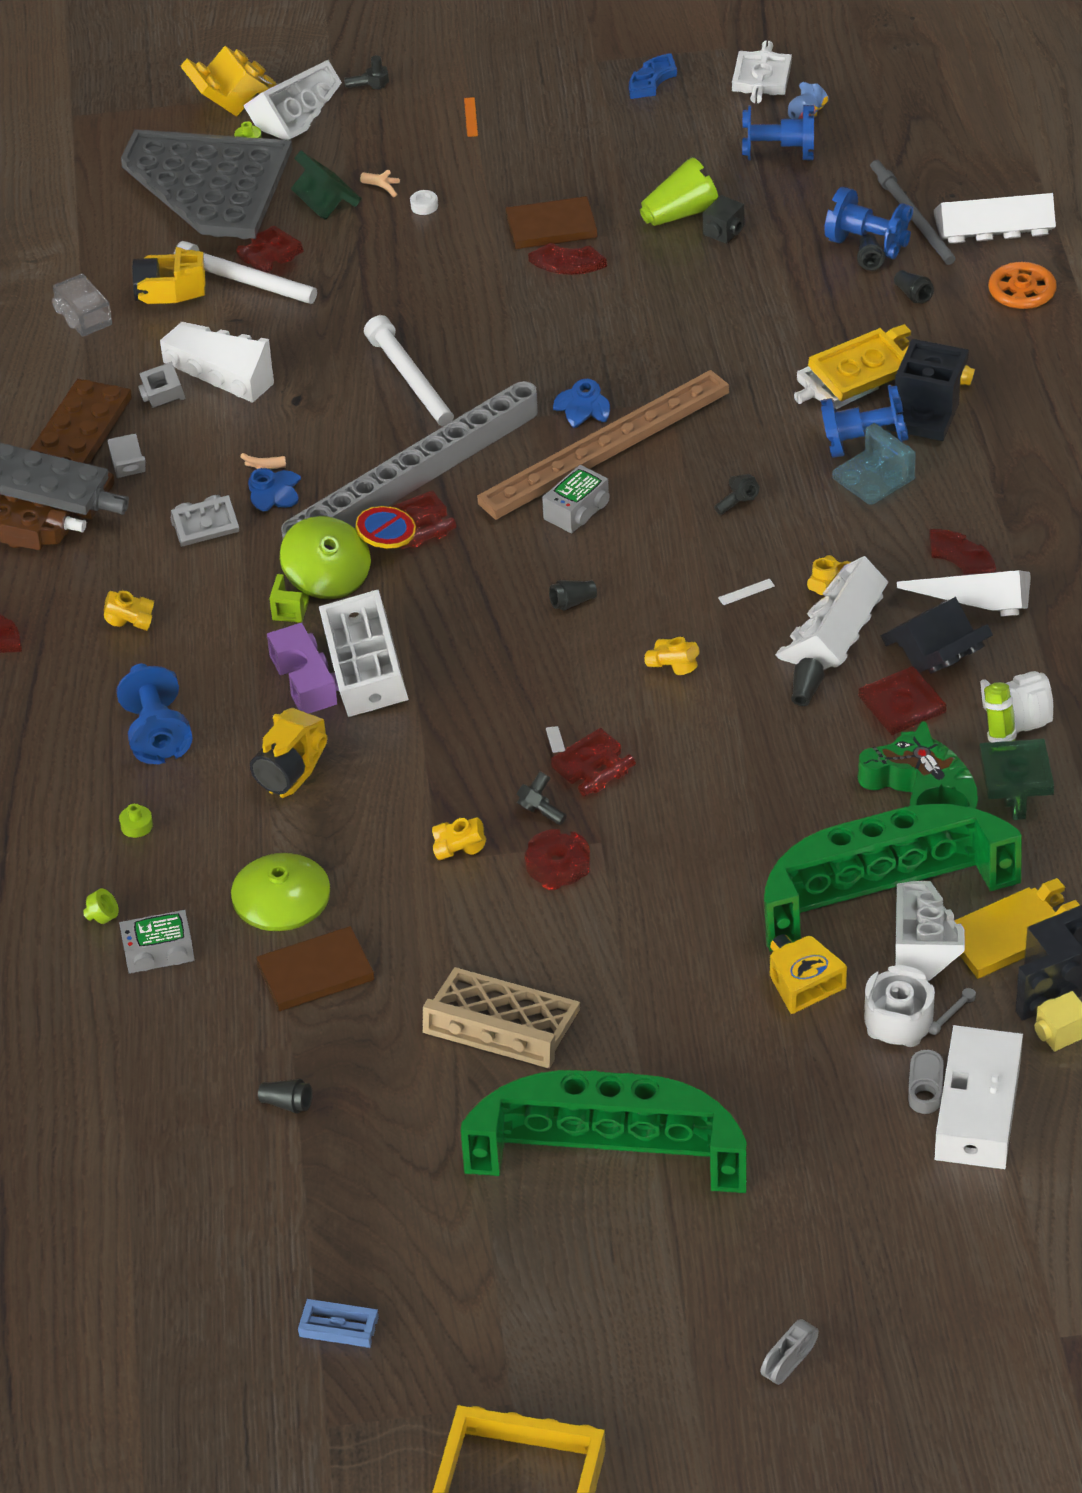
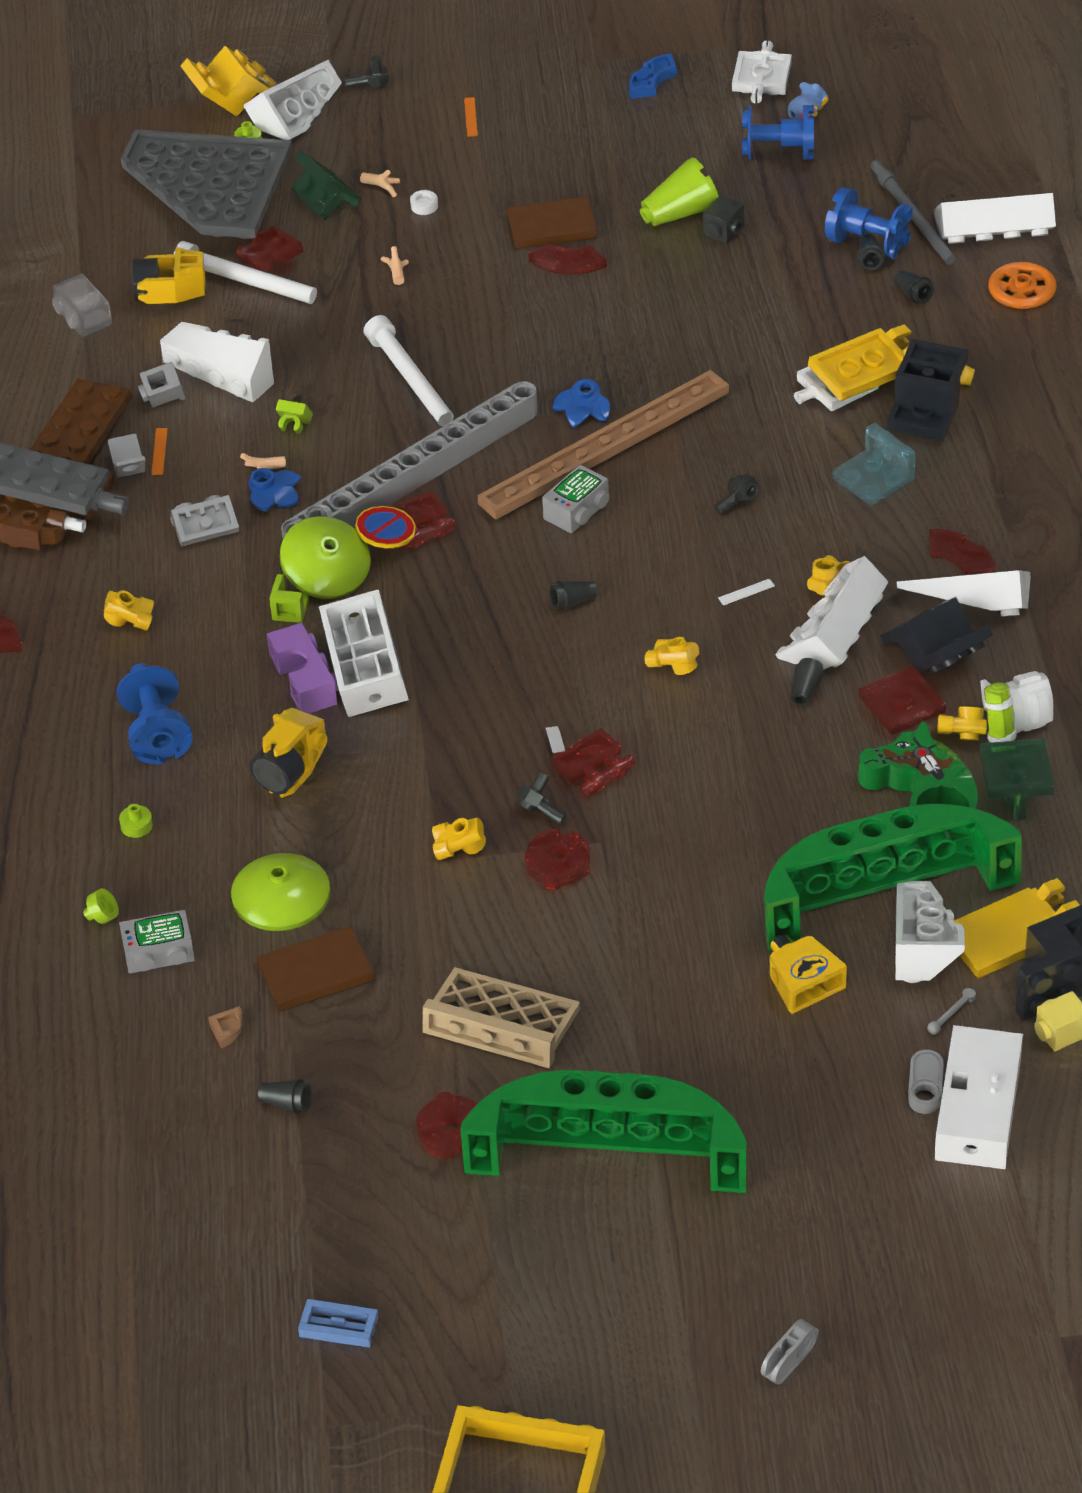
blue piece [821,385,909,458] -> none
white brick [864,965,935,1047] -> none
none -> orange sticker [151,428,168,475]
none -> medium nougat tile [208,1006,243,1048]
none -> lime tile [276,399,313,434]
none -> light nougat bar [381,246,409,285]
none -> clear red plate [416,1092,477,1159]
none -> yellow plate [937,707,987,741]

